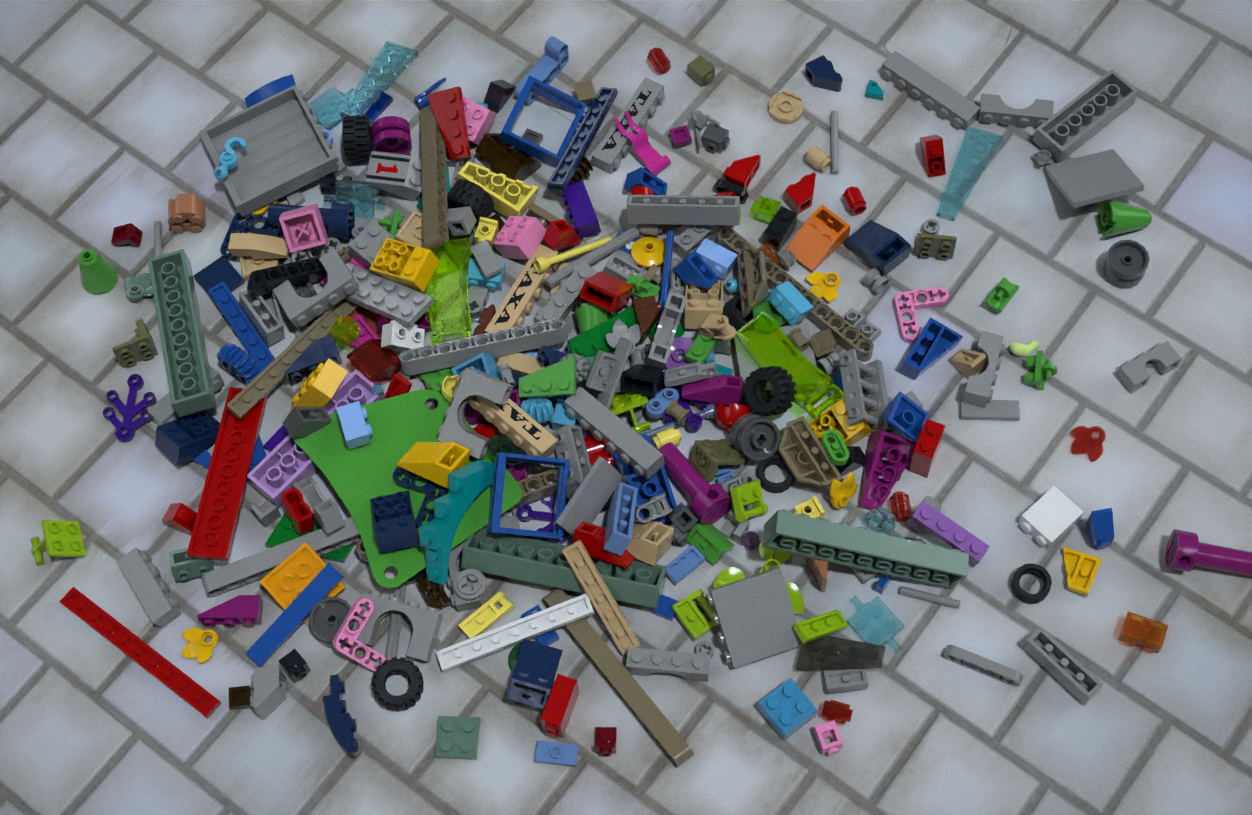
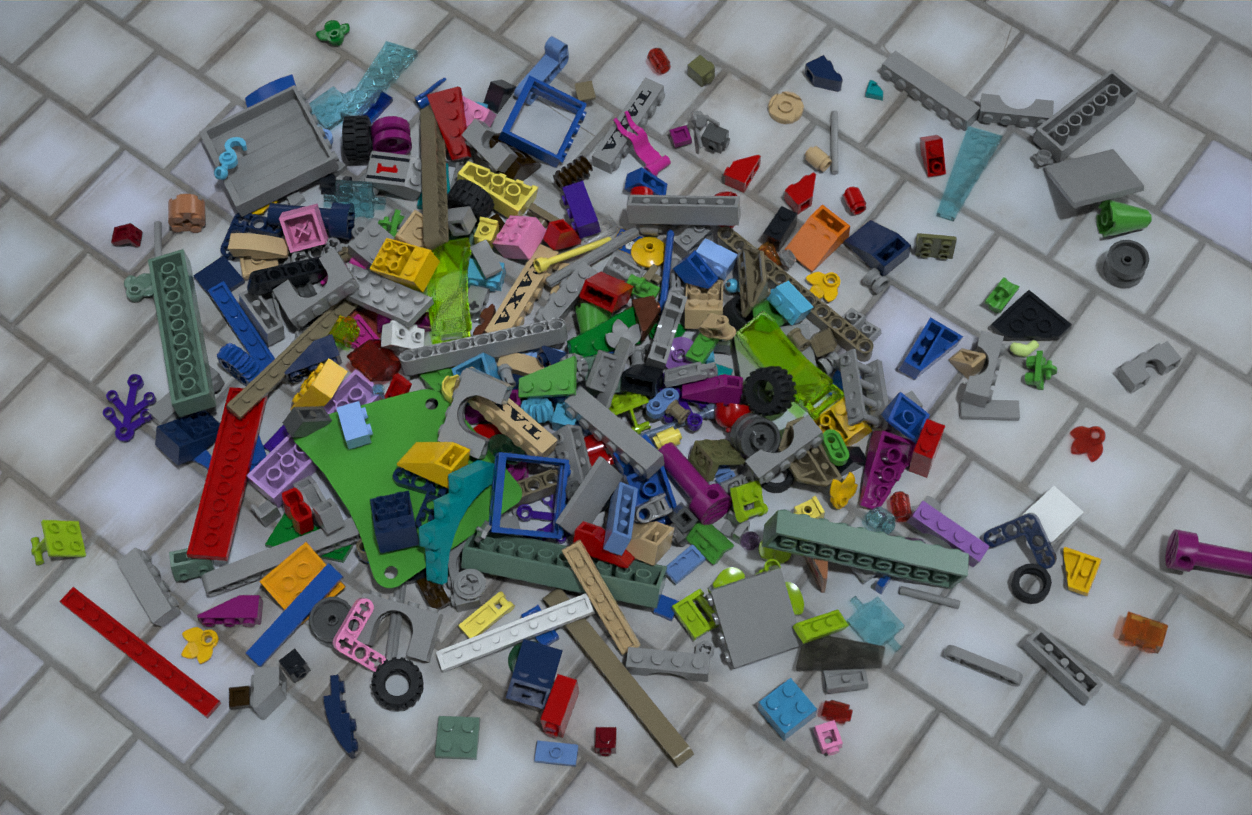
bright green cone [79,249,118,295] -> none
olive bracket [112,319,158,368] -> none
red slope [162,503,197,536] -> none
flat silver plate [522,128,543,146] -> none
dark blue tile [547,87,618,190] -> none
black plate [713,179,749,204] -> none
clear neon green brick [751,195,781,225] -> none
bright pink beam [894,287,949,344] -> none
light grey bush [922,219,940,235] -> none
blue slope [1085,508,1114,549] -> none
none -> green plate [316,20,350,46]
none -> light grey arch [462,118,518,173]
none -> light grey piece [474,520,492,542]
none -> light grey arch [745,415,824,484]
none -> dark blue beam [984,513,1057,569]
none -> black plate [990,290,1072,340]

